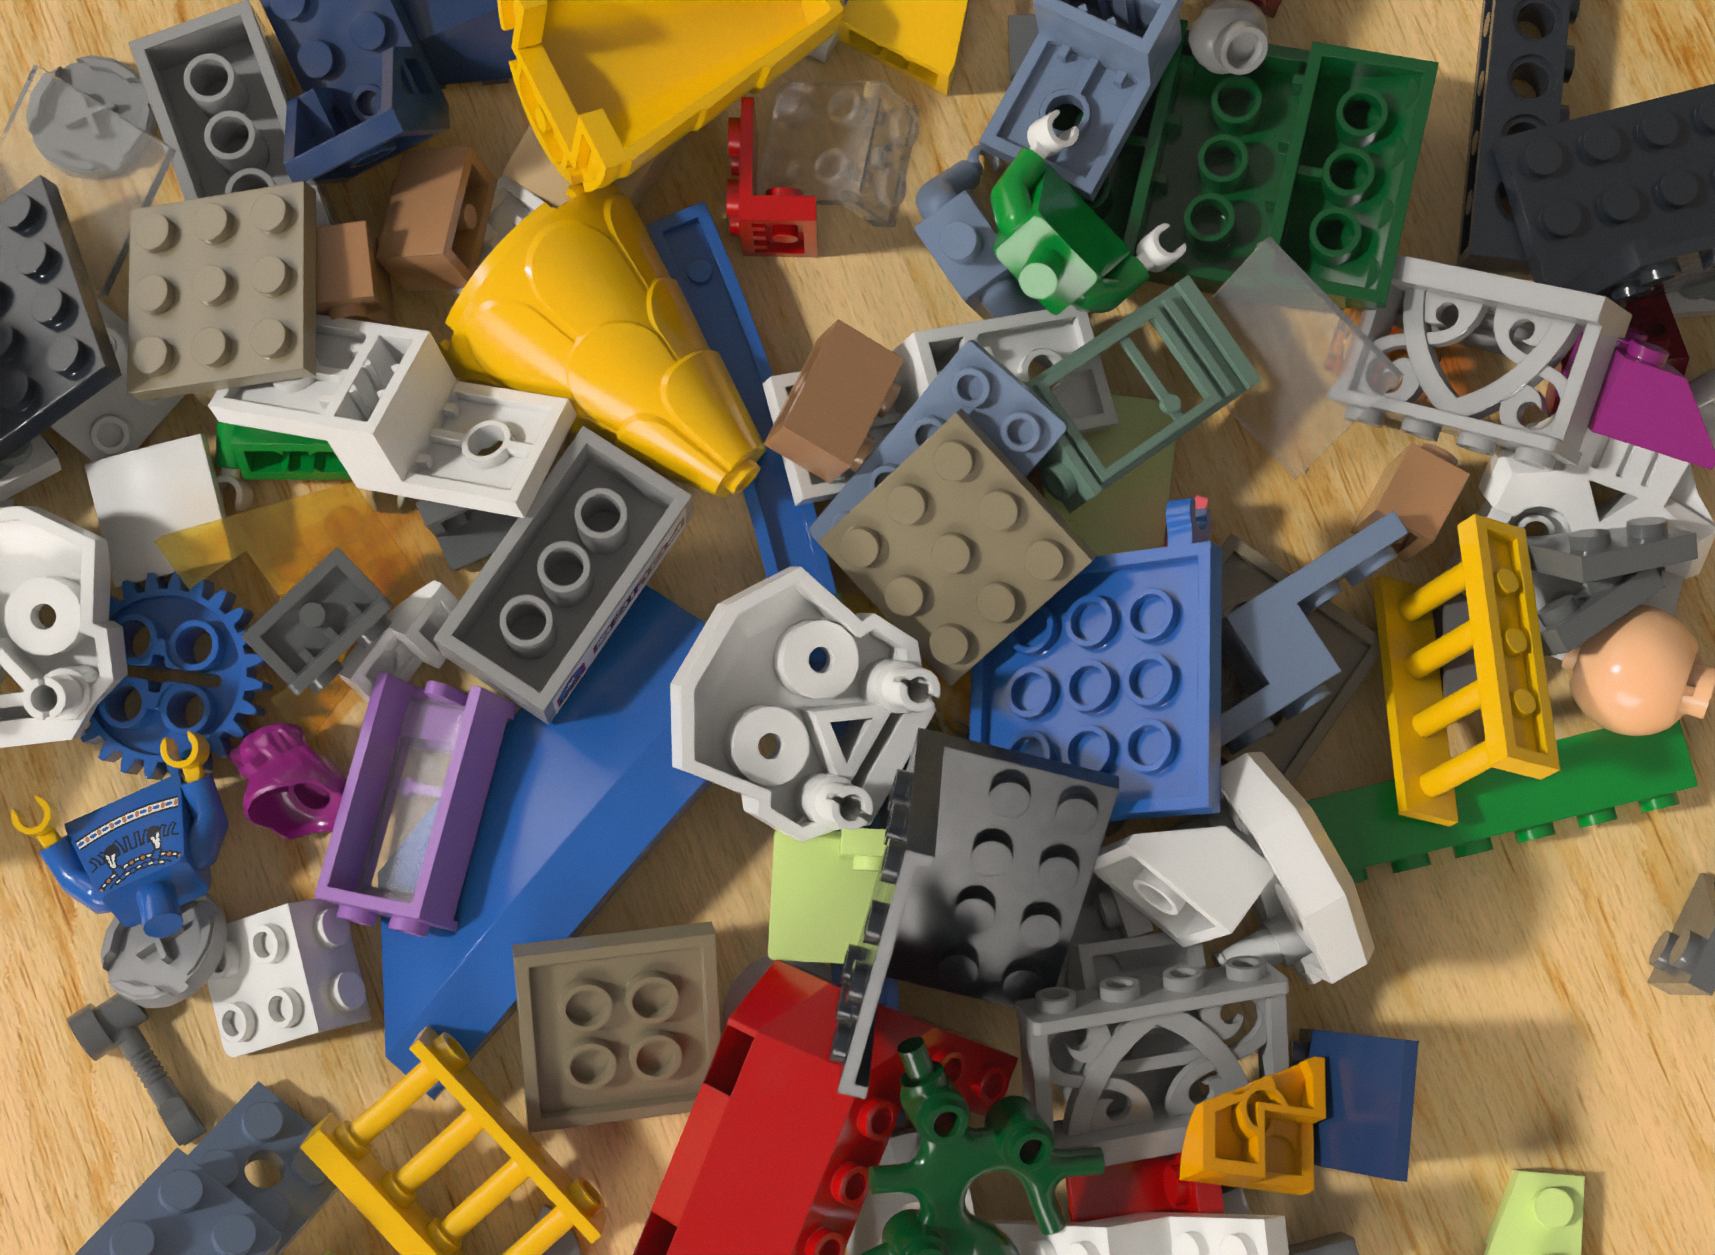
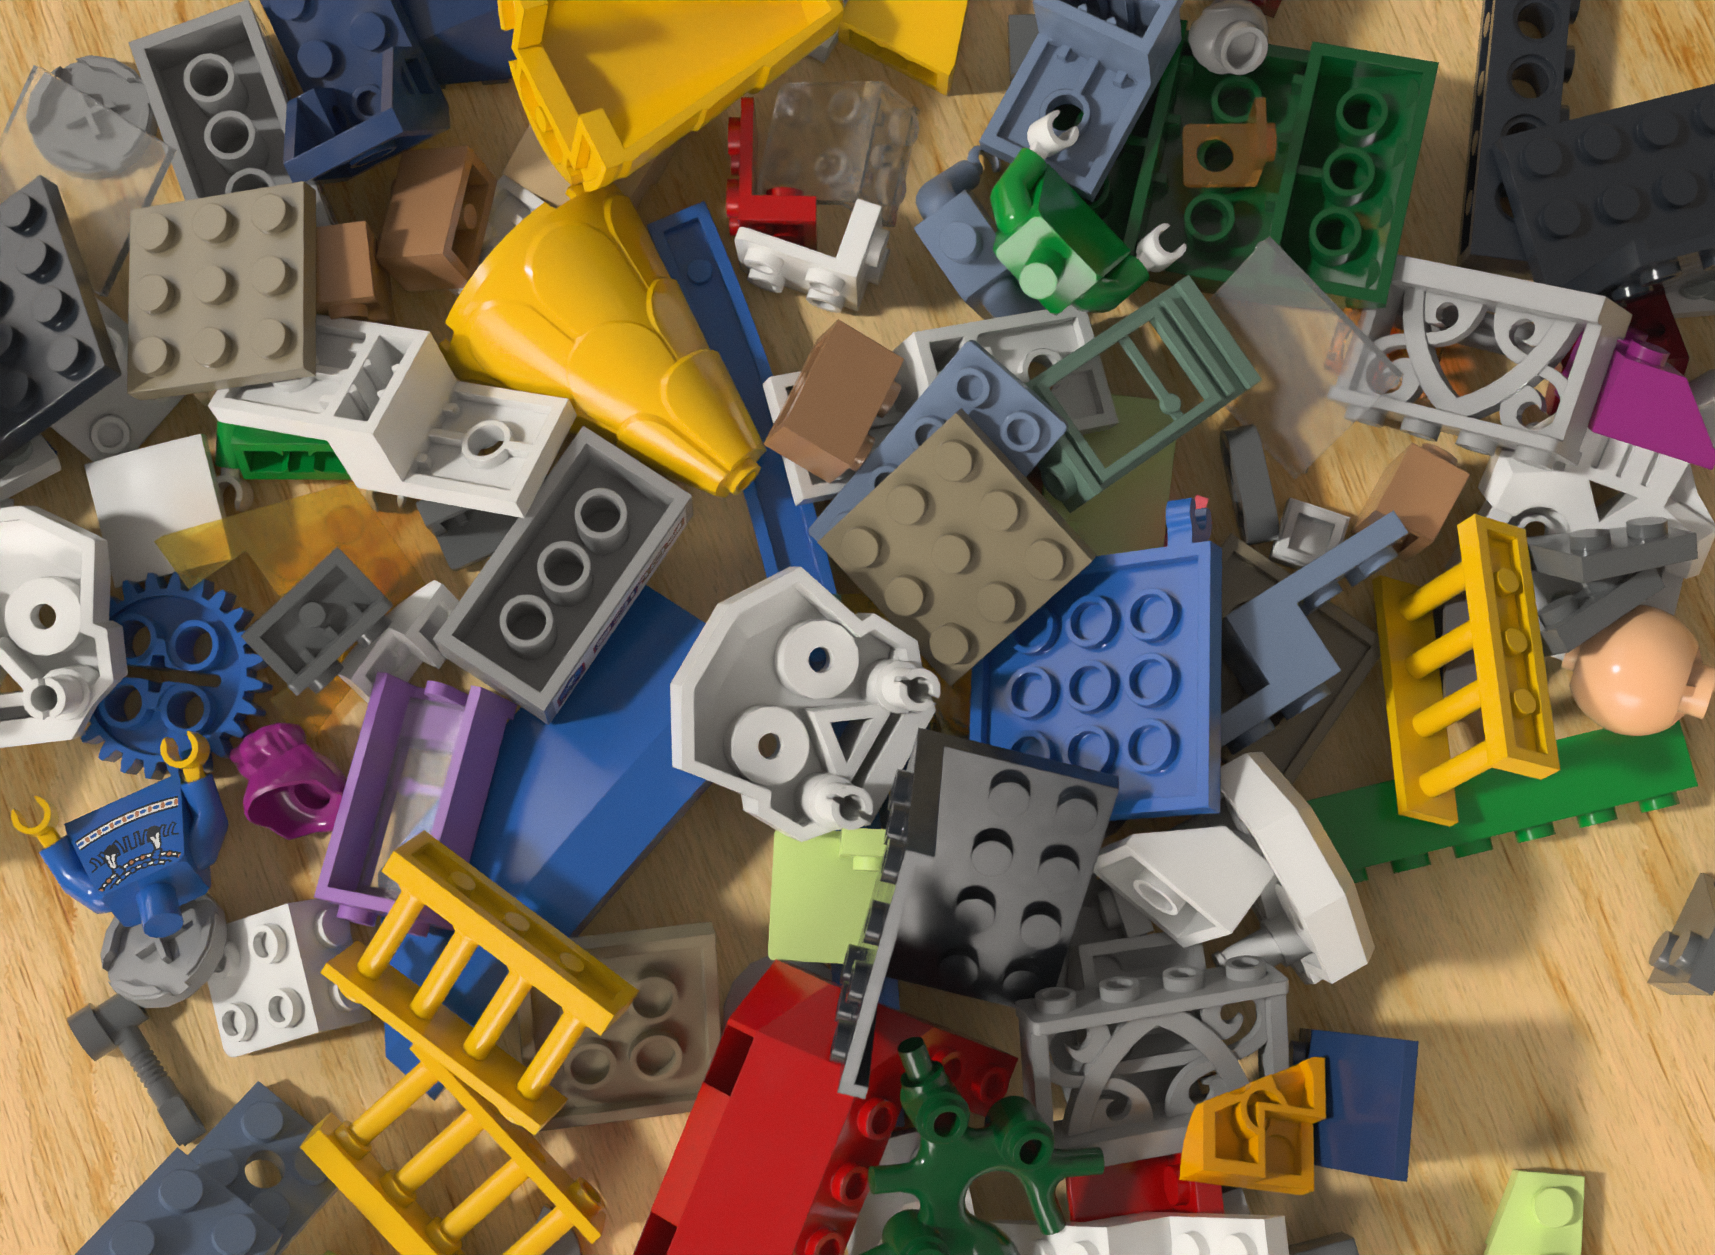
none -> yellow fence [320,830,639,1135]
none -> white bracket [734,198,890,313]
none -> clear orange bracket [1182,97,1276,188]
none -> dark grey beam [1220,424,1279,545]
none -> white tile [1268,498,1350,570]

